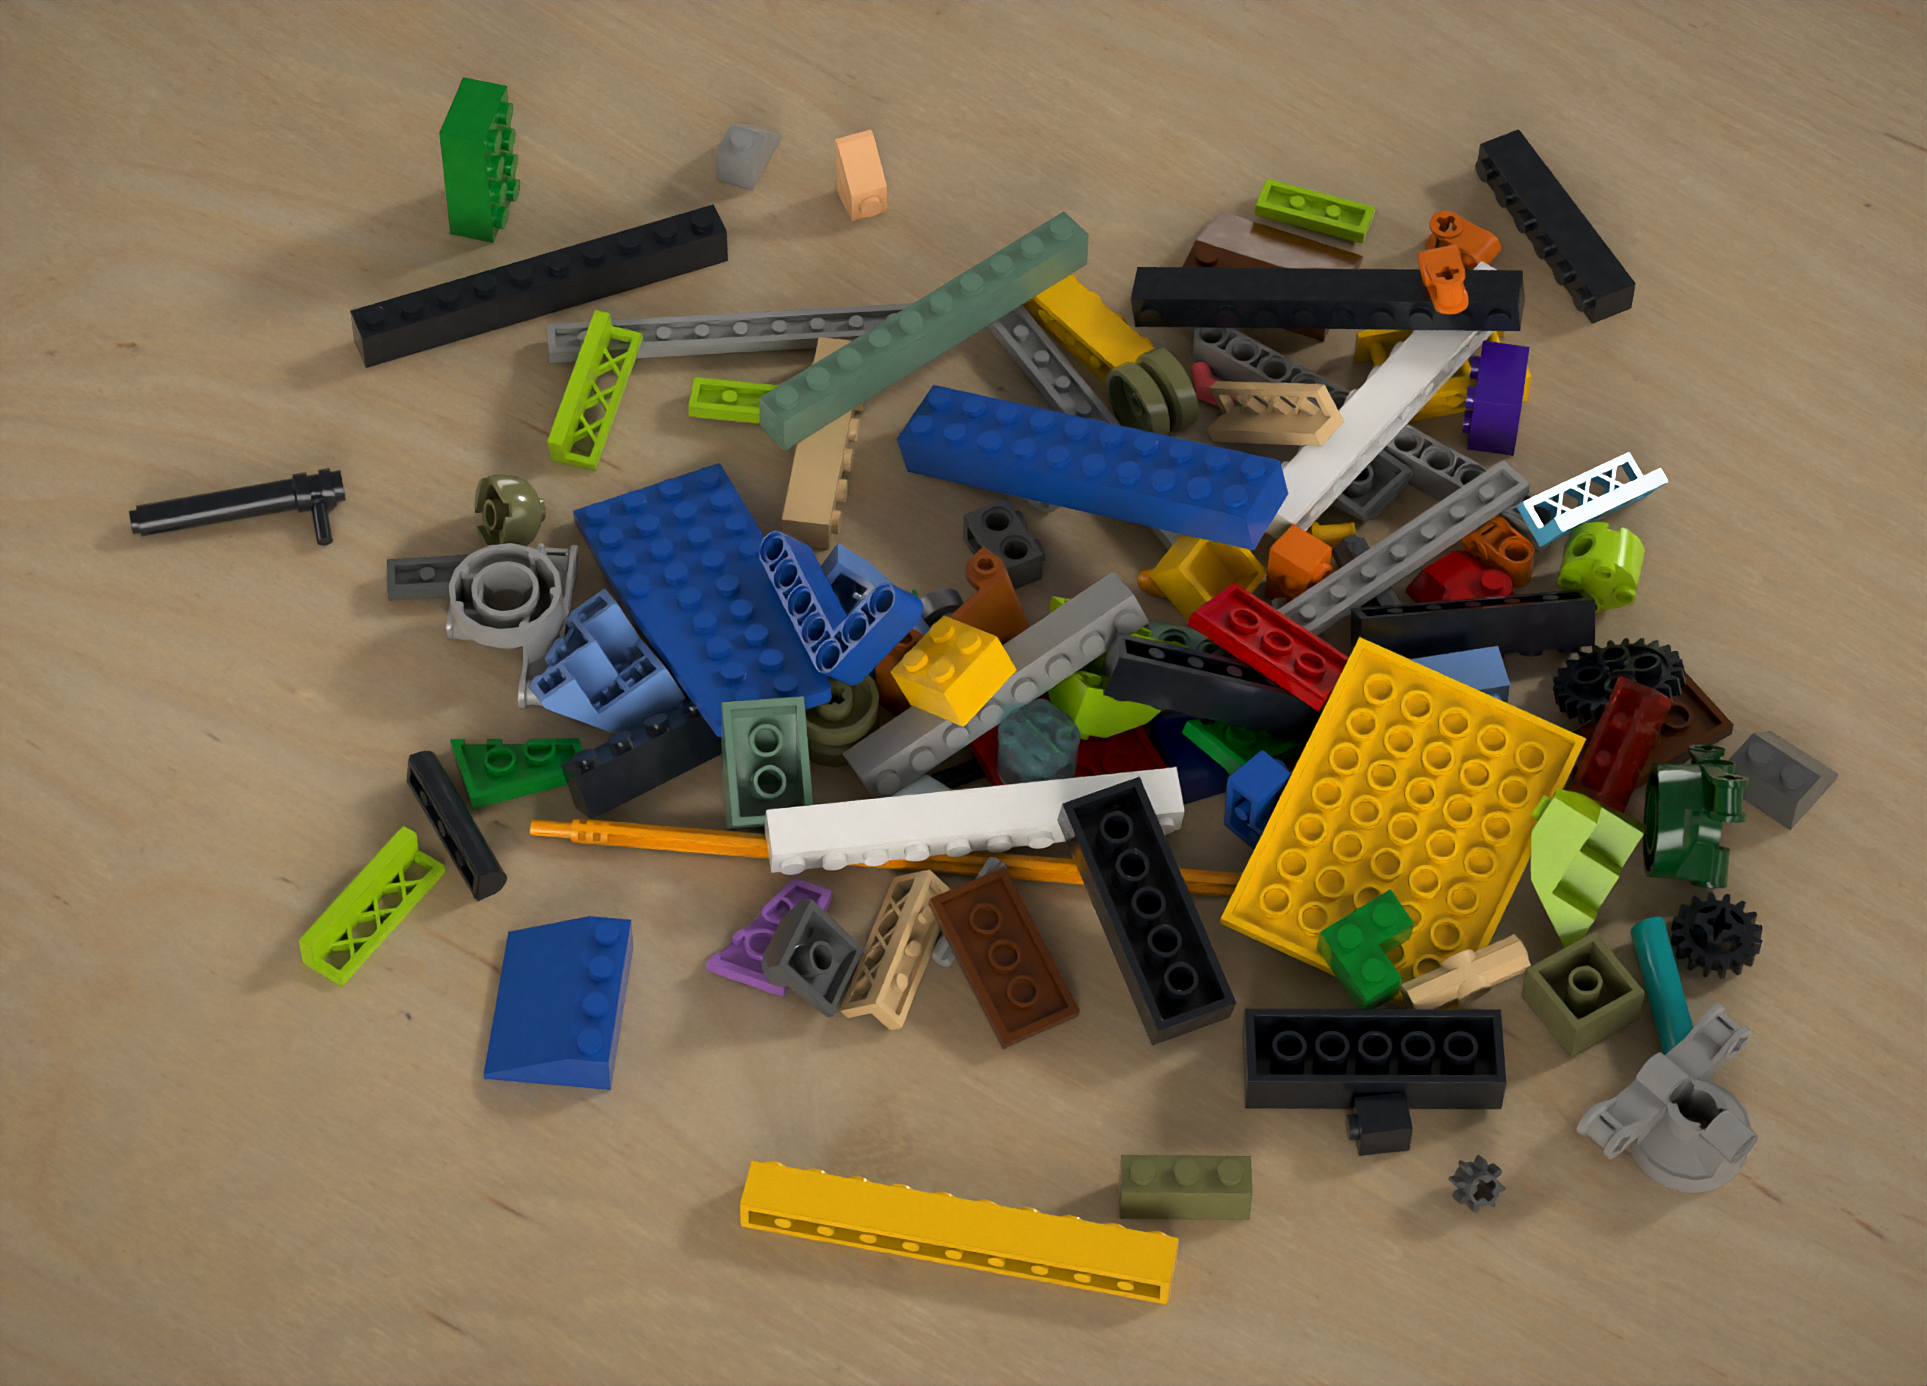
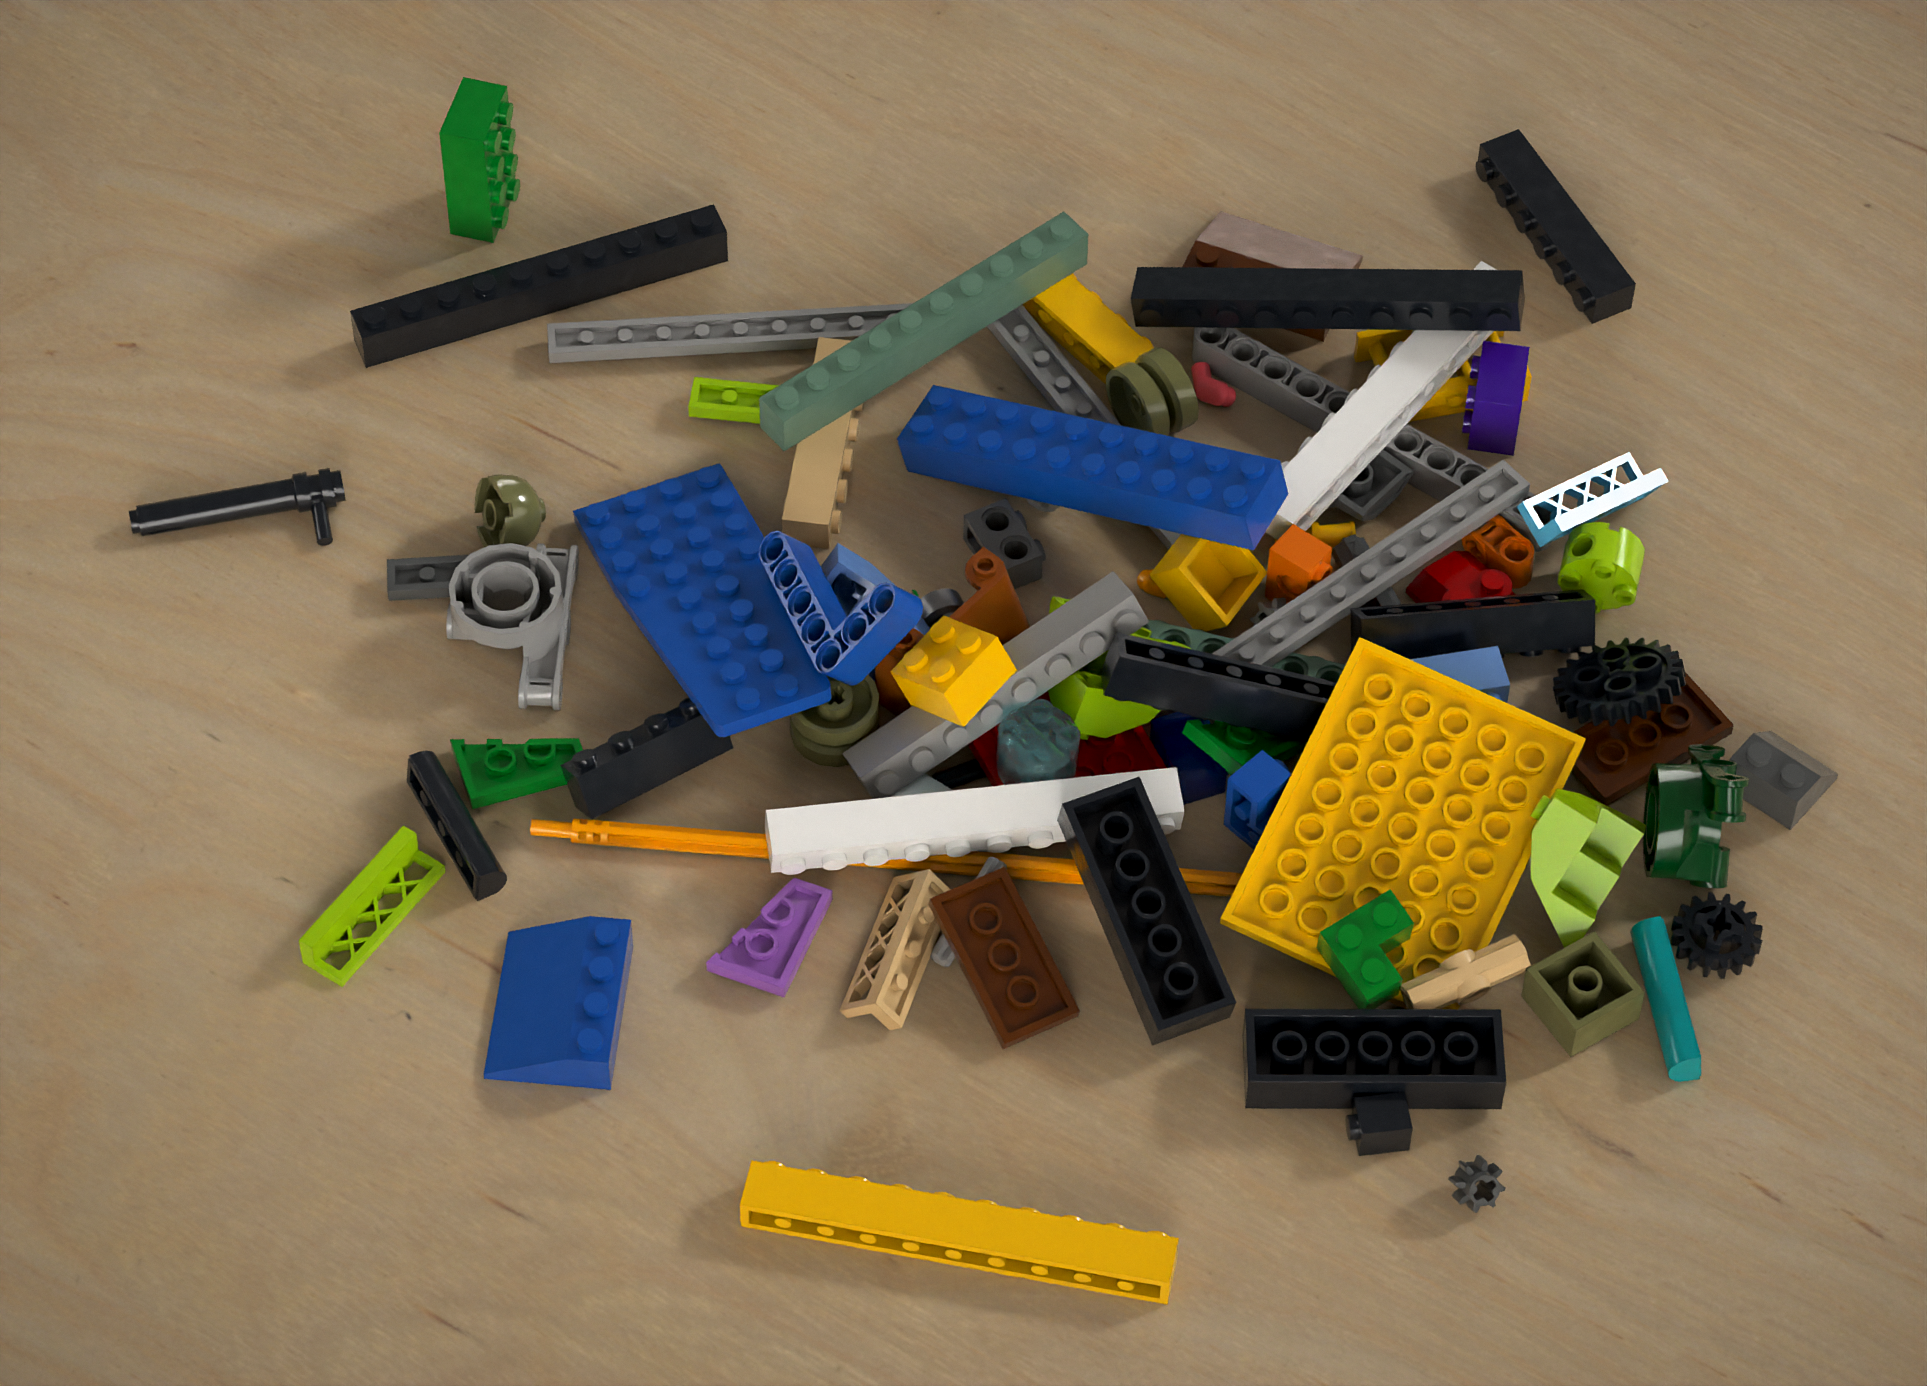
medium blue brick [529,588,686,732] -> none
lime fence [547,309,643,471] -> none
light grey slope [717,123,782,191] -> none
sand green slope [721,696,813,830] -> none
dark grey slope [762,899,865,1017] -> none
light nougat slope [835,129,887,221] -> none
olive brick [1119,1155,1252,1220] -> none
red tile [1187,582,1349,712] -> none
tan fence [1207,381,1344,446] -> none
lime plate [1255,178,1375,244] -> none
orange piece [1417,244,1469,315] -> none
orange piece [1425,211,1501,270] -> none
clear red brick [1570,675,1673,813] -> none
light grey piece [1576,1003,1758,1193] -> none

